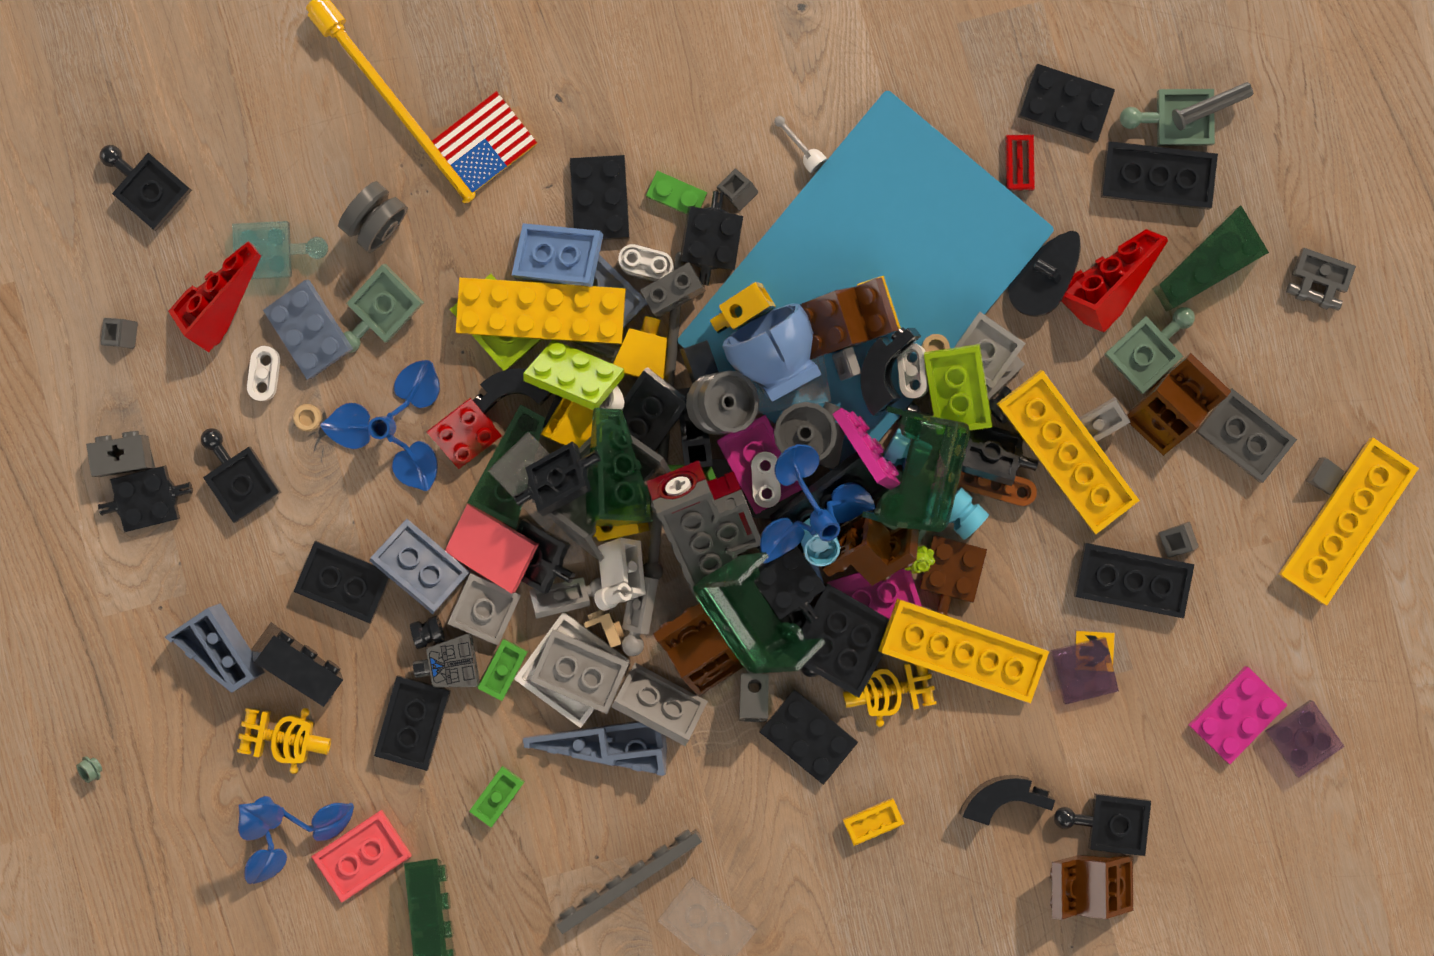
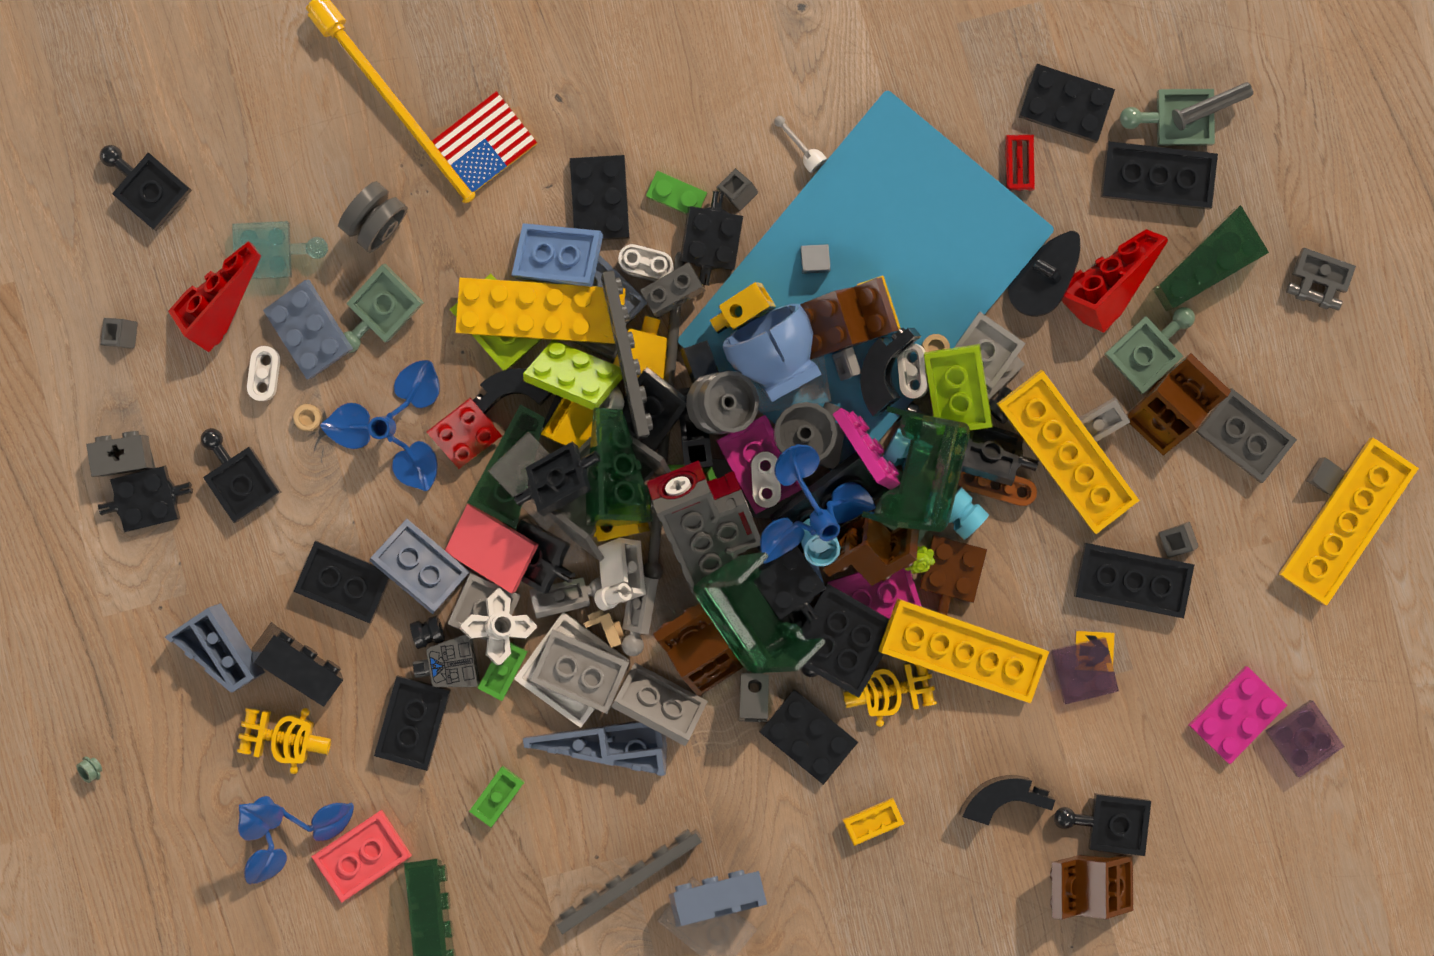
none -> white plant [459,588,537,665]
none -> dark grey plate [601,270,653,440]
none -> sand blue wedge [668,870,767,928]
none -> slope [801,244,831,274]

